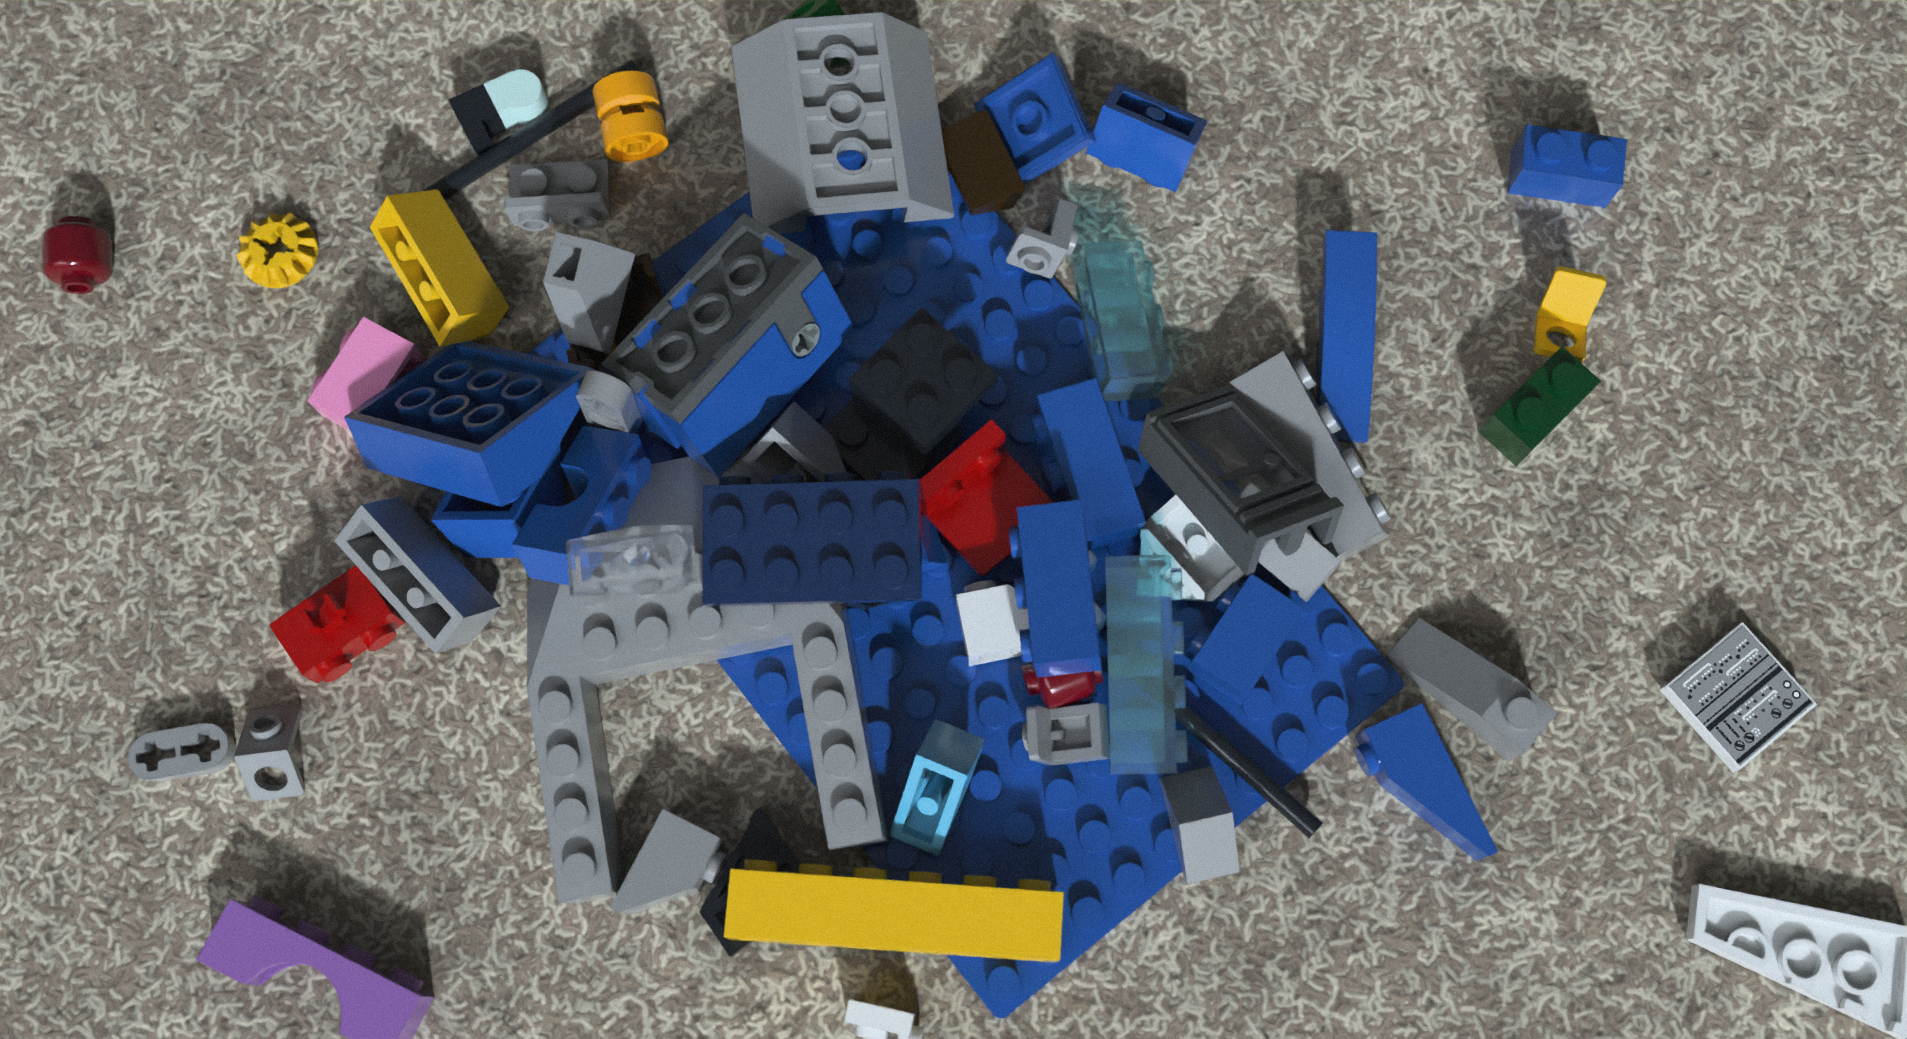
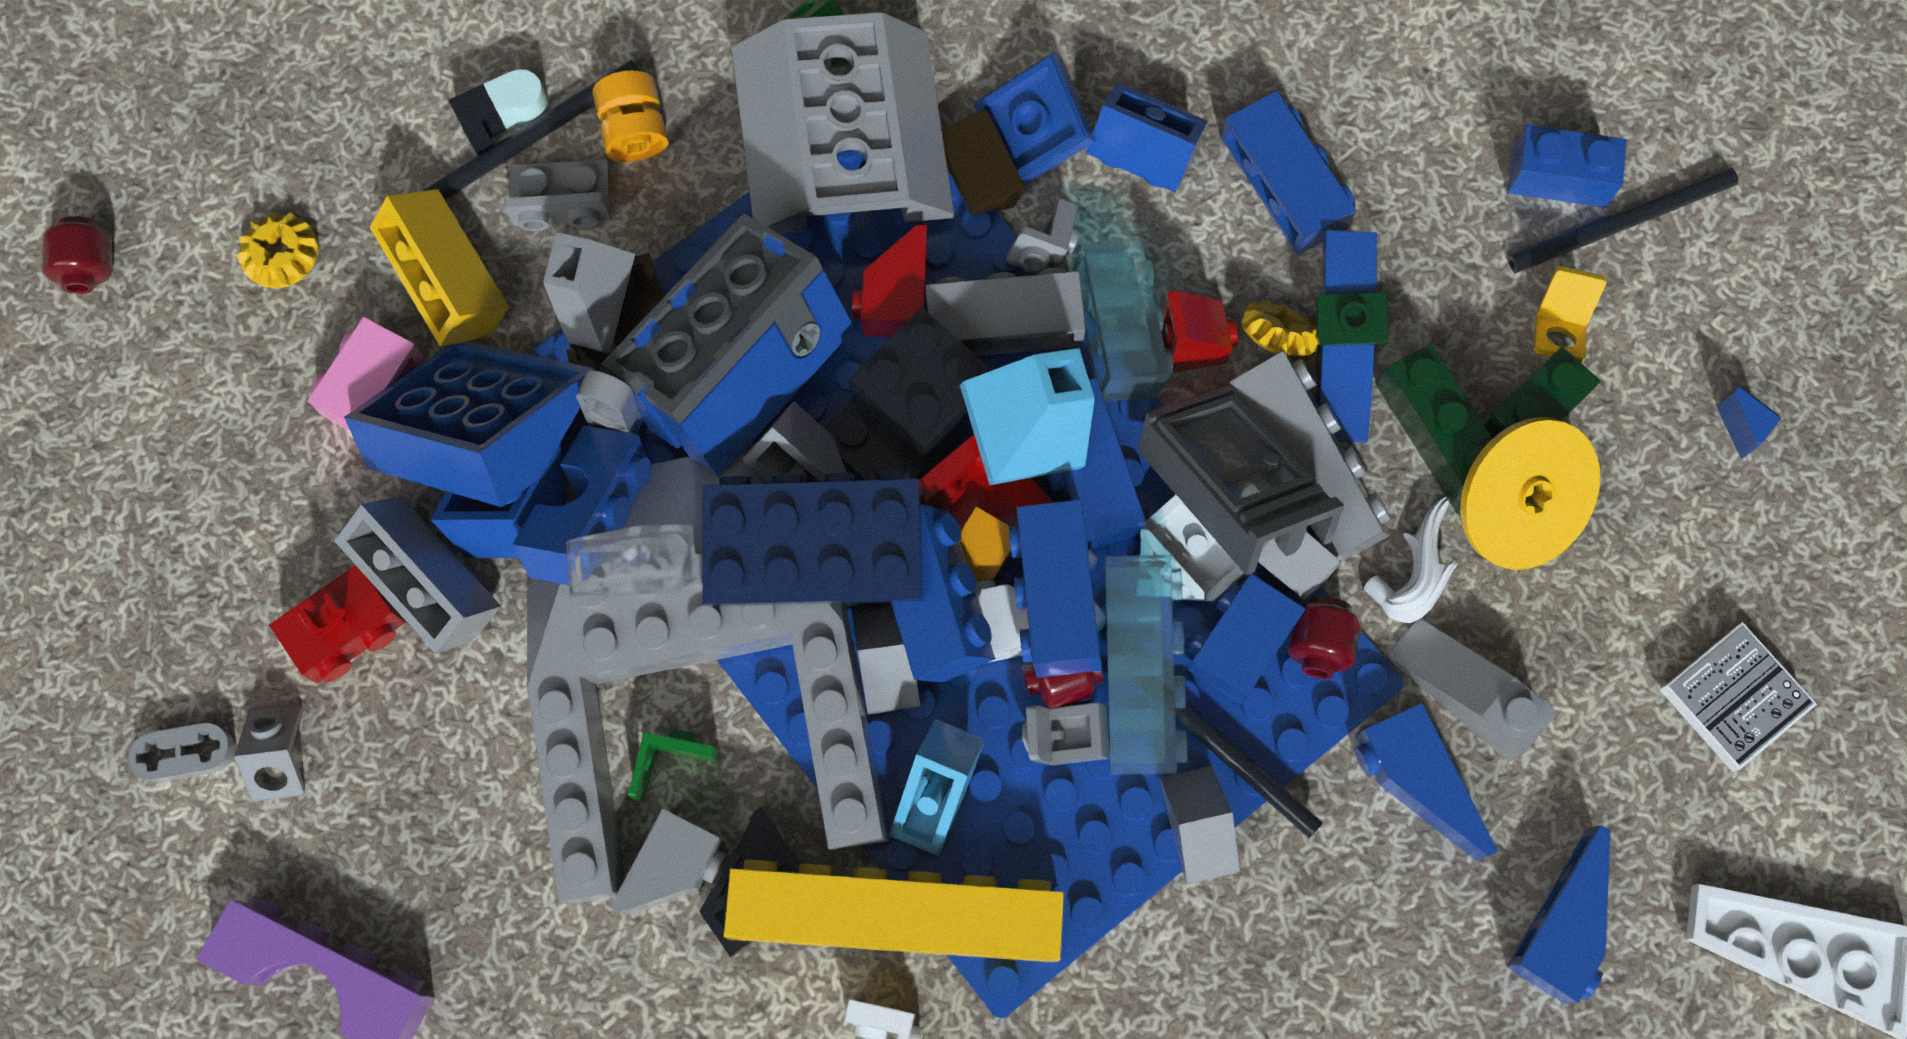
none -> green bracket [628,729,720,803]
none -> red slope [852,225,927,337]
none -> light grey slope [854,605,920,715]
none -> blue brick [891,504,995,682]
none -> light grey brick [926,268,1085,356]
none -> medium azure slope [960,348,1095,485]
none -> light orange slope [960,507,1011,582]
none -> red slope [1158,290,1238,374]
none -> blue brick [1221,91,1356,255]
none -> yellow gear [1241,300,1318,356]
none -> dark red head [1287,596,1362,679]
none -> dark green bracket [1316,292,1389,352]
none -> white piece [1364,497,1458,623]
none -> dark green brick [1376,343,1493,513]
none -> yellow piece [1460,417,1600,570]
none -> blue slope [1506,825,1610,1004]
none -> black piece [1507,167,1738,274]
none -> blue slope [1717,386,1781,459]

